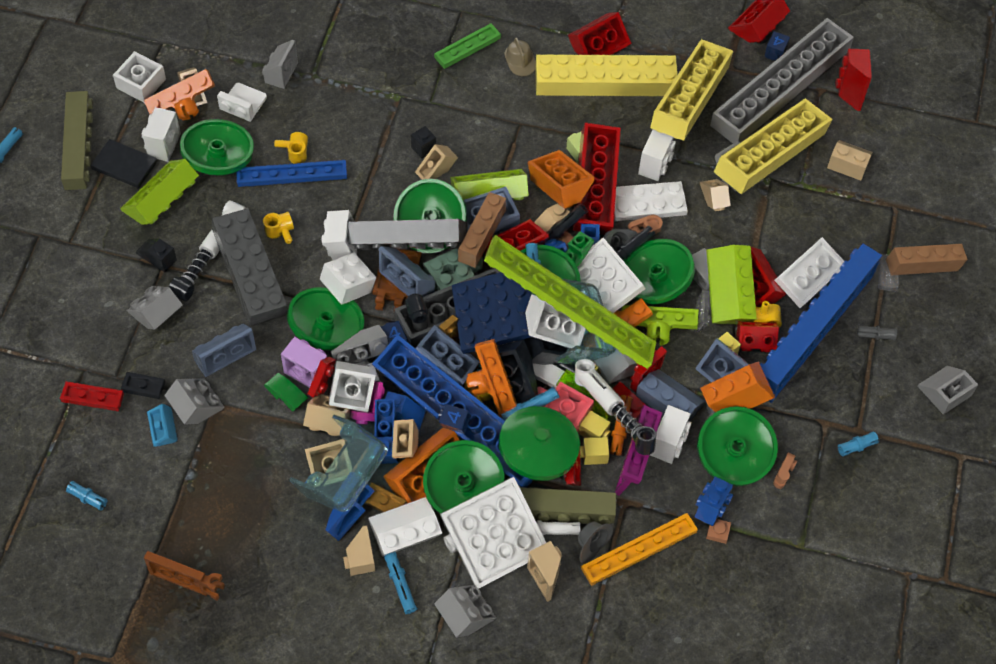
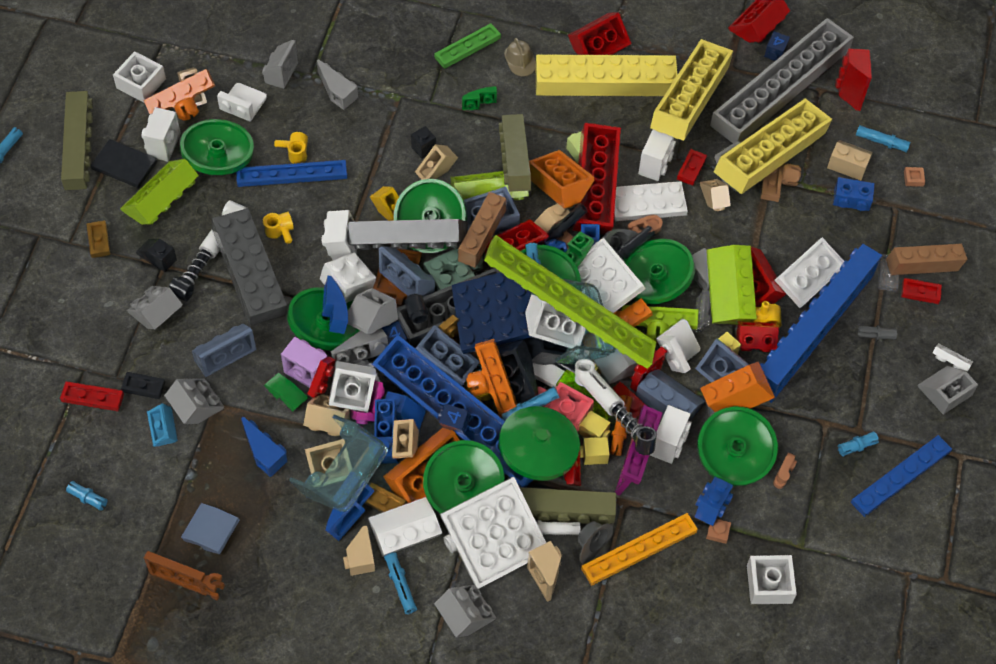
none -> pearl gold plate [87,220,110,258]
none -> sand blue slope [181,503,240,554]
none -> blue slope [241,417,287,477]
none -> light grey slope [317,59,358,110]
none -> blue slope [322,275,348,334]
none -> light grey slope [348,288,398,334]
none -> yellow slope [370,186,399,221]
none -> green slope [462,86,497,110]
none -> olive brick [499,114,531,192]
none -> white bracket [656,319,700,373]
none -> red plate [677,149,707,186]
none -> white brick [747,555,796,604]
none -> medium nougat plate [760,163,801,202]
none -> blue brick [833,177,875,211]
none -> blue plate [851,435,952,517]
none -> dark azure pin [856,125,911,153]
none -> red plate [901,278,942,304]
none -> nougat plate [904,167,925,187]
none -> white plate [933,343,973,372]

